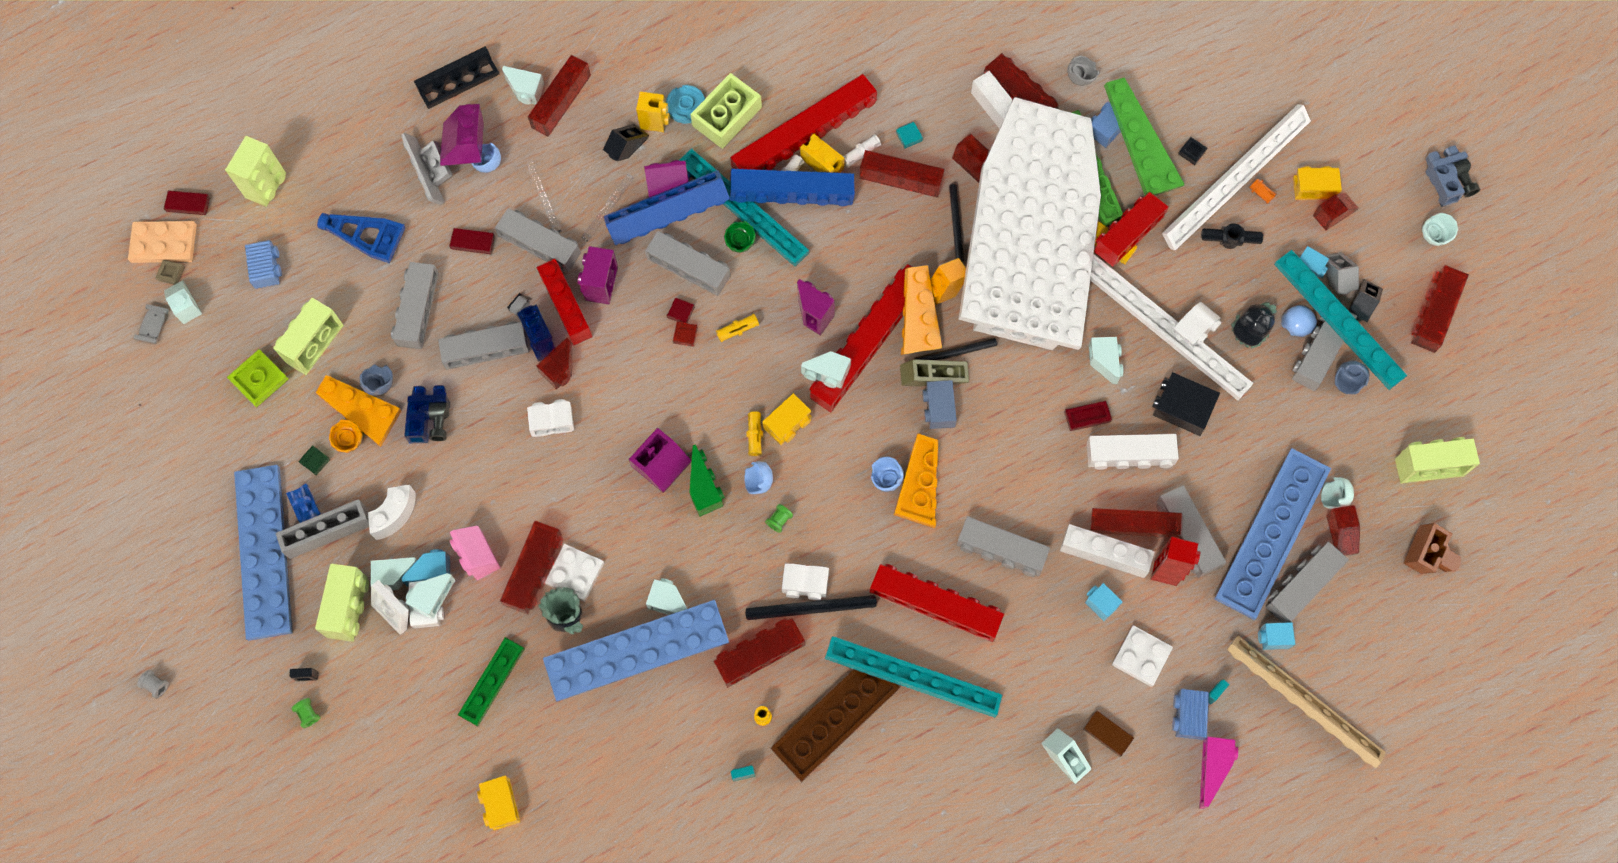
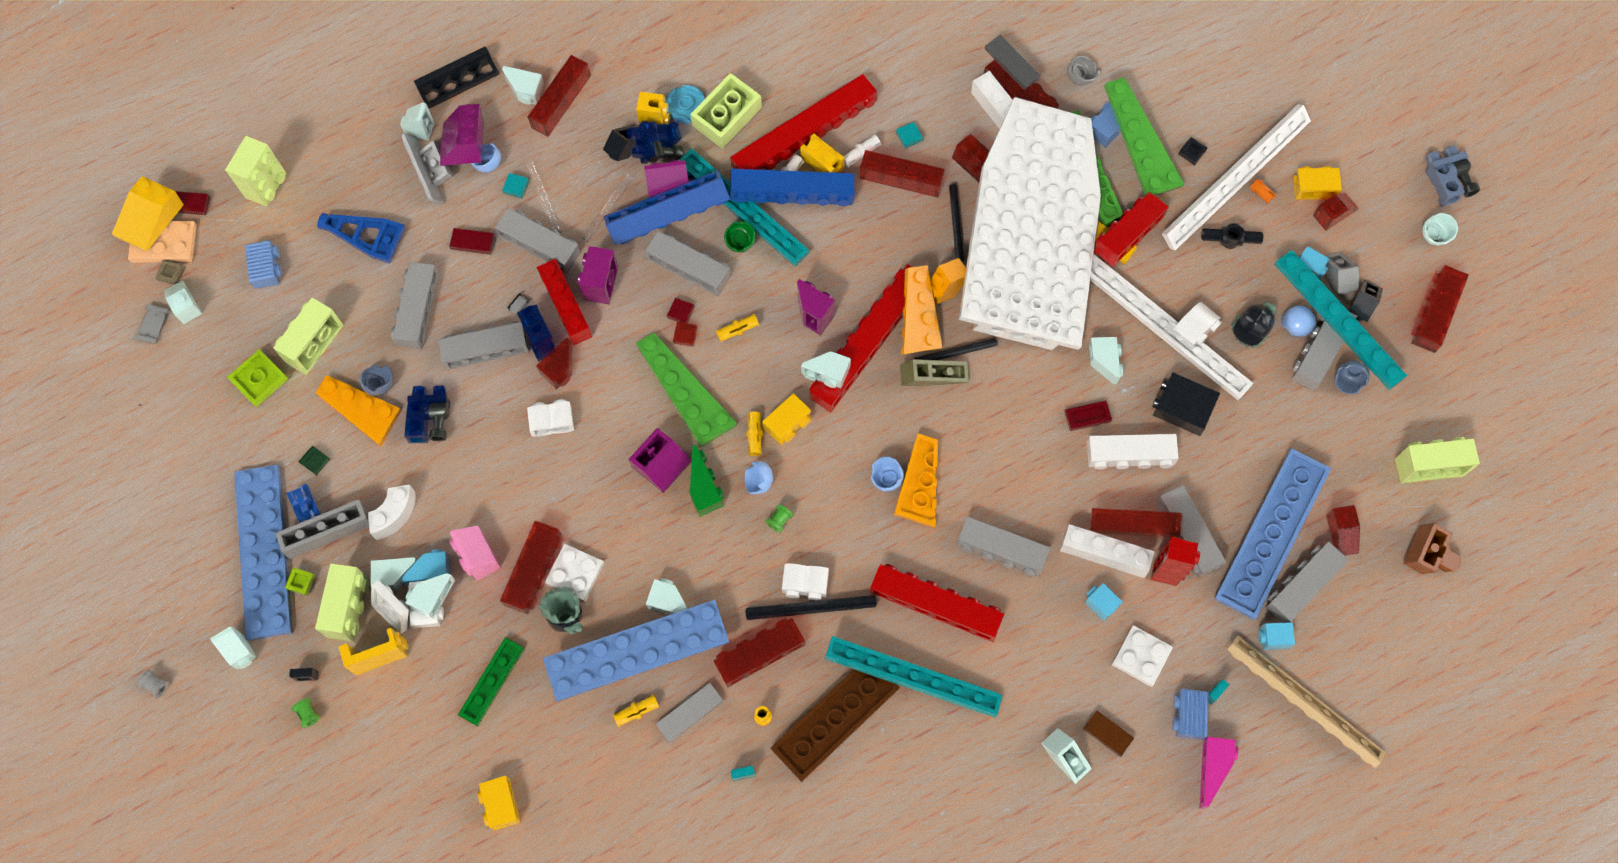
light orange hair [329,419,363,453] -> none
sand blue brick [922,380,957,429] -> none
light aqua hair [1321,477,1354,510] -> none
none -> yellow slope [112,176,183,252]
none -> light aqua slope [210,626,257,669]
none -> lime plate [285,567,316,596]
none -> yellow panel [338,628,409,676]
none -> light aqua slope [401,103,435,141]
none -> teal tile [502,173,529,199]
none -> yellow pin [613,694,659,727]
none -> clear blue hips [626,121,684,164]
none -> bright green wing [636,333,737,447]
none -> light grey tile [656,683,724,743]
none -> dark grey tile [985,35,1040,90]

